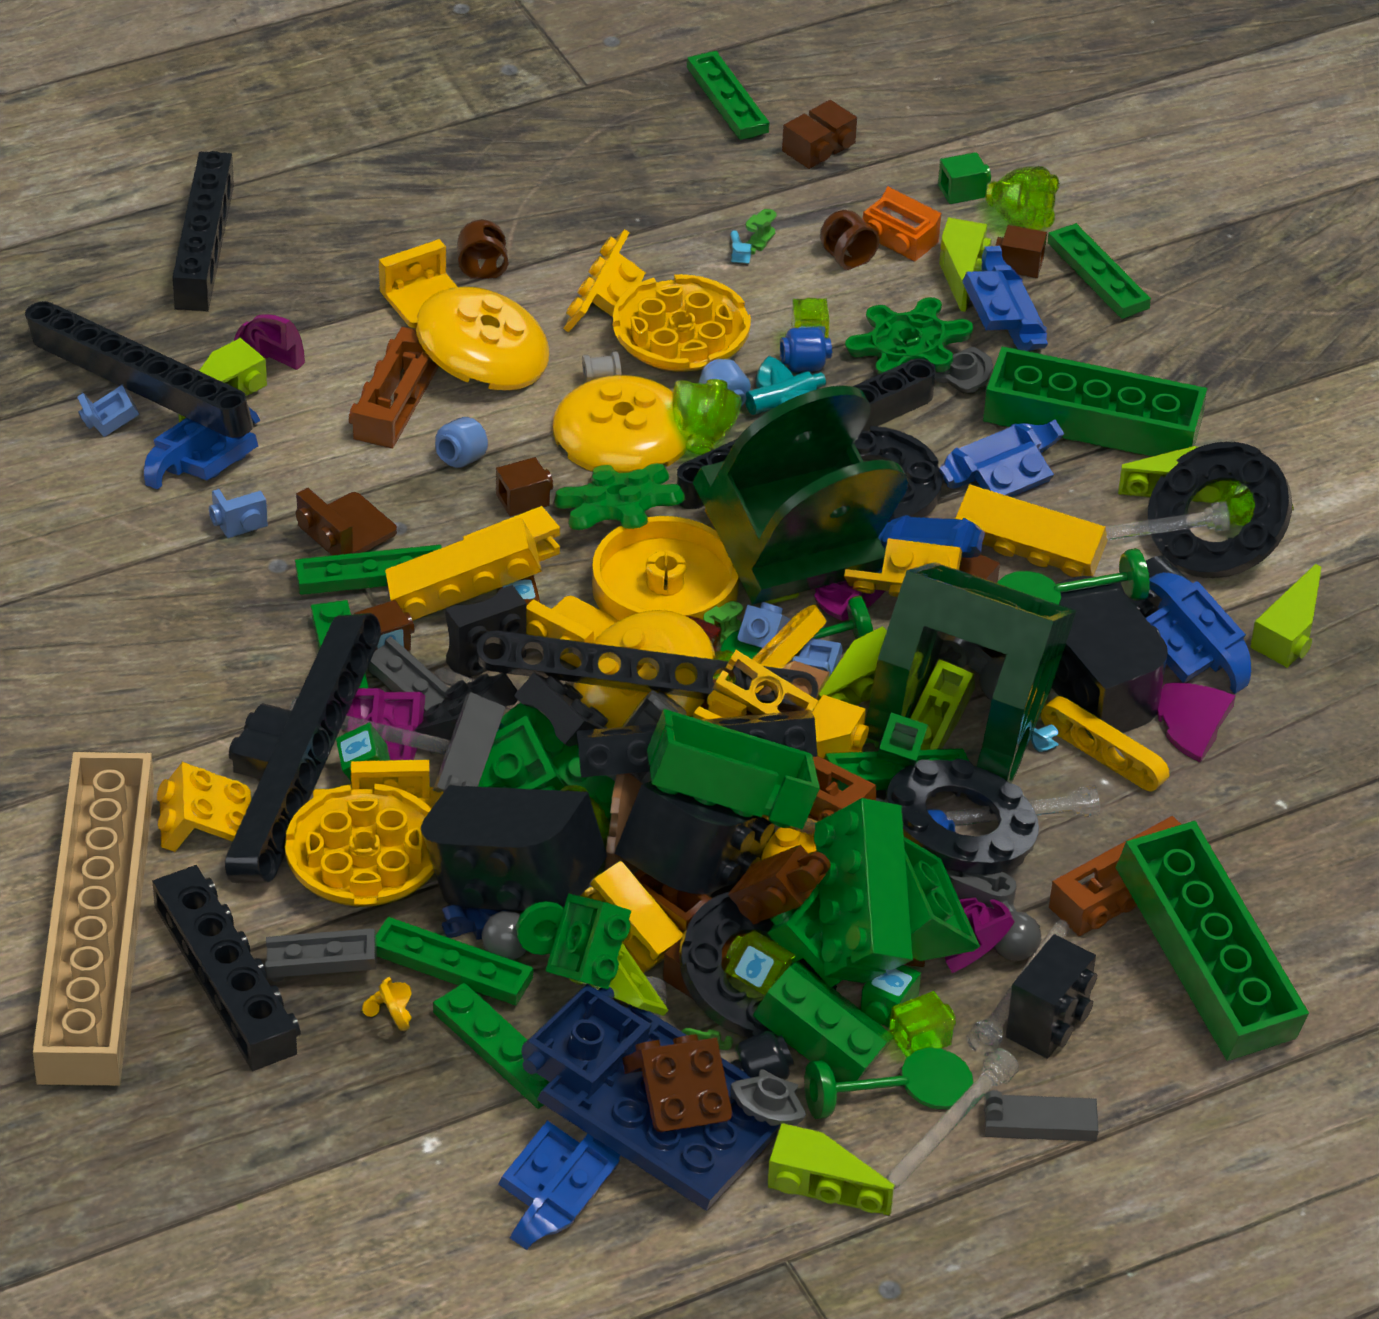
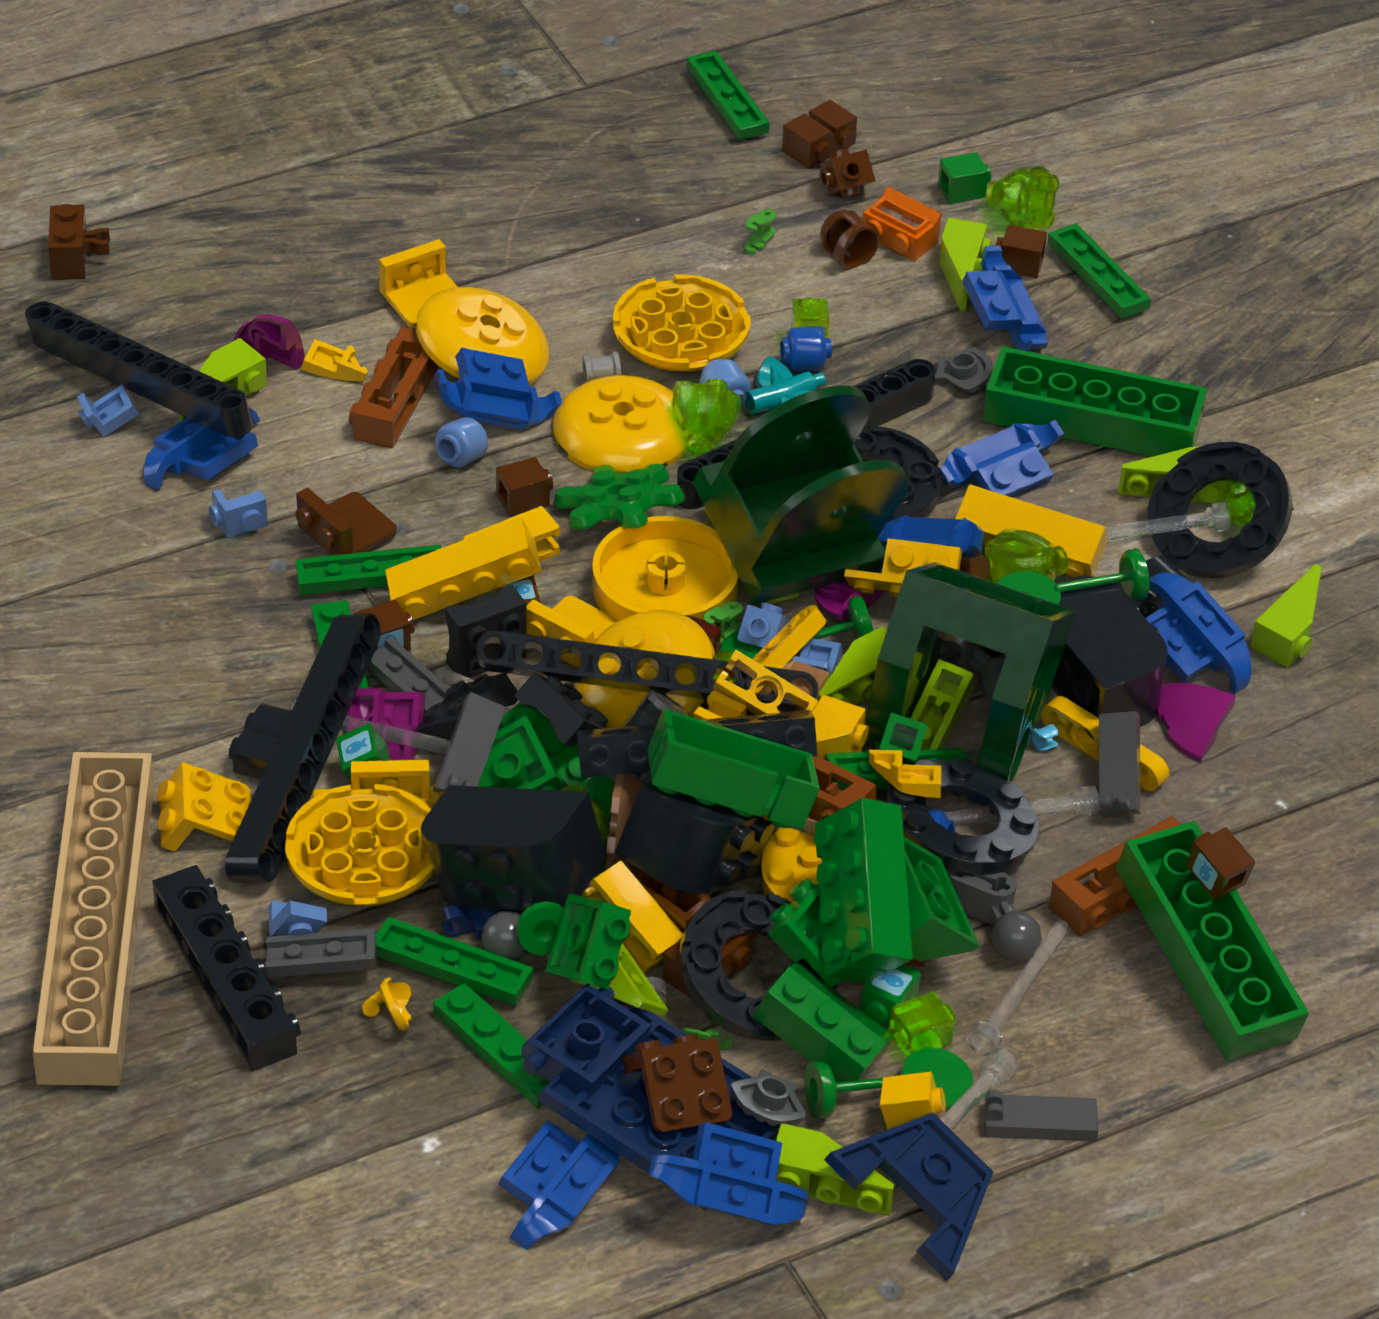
black brick [172,151,234,311] -> none
reddish brown helmet [457,219,509,279] -> none
yellow bracket [563,229,646,333] -> none
clear neon green brick [725,930,795,995] -> none
reddish brown brick [728,845,831,924] -> none
medium azure hand [730,230,751,264] -> none
black head [730,1031,795,1080] -> none
green plate [845,297,973,374] -> none
magenta brick [945,898,1015,973] -> none
black brick [1006,934,1097,1059] -> none
none -> reddish brown brick [48,204,110,280]
none -> medium blue bracket [268,900,327,936]
none -> yellow slope [301,339,368,382]
none -> blue plate [435,348,562,431]
none -> blue plate [649,1122,809,1226]
none -> reddish brown brick [820,148,876,198]
none -> dark blue wing [824,1113,994,1281]
none -> yellow slope [869,749,941,798]
none -> yellow brick [880,1072,946,1130]
none -> clear neon green piece [985,529,1068,583]
none -> dark grey hinge [1099,711,1141,817]
none -> reddish brown brick [1186,827,1256,900]

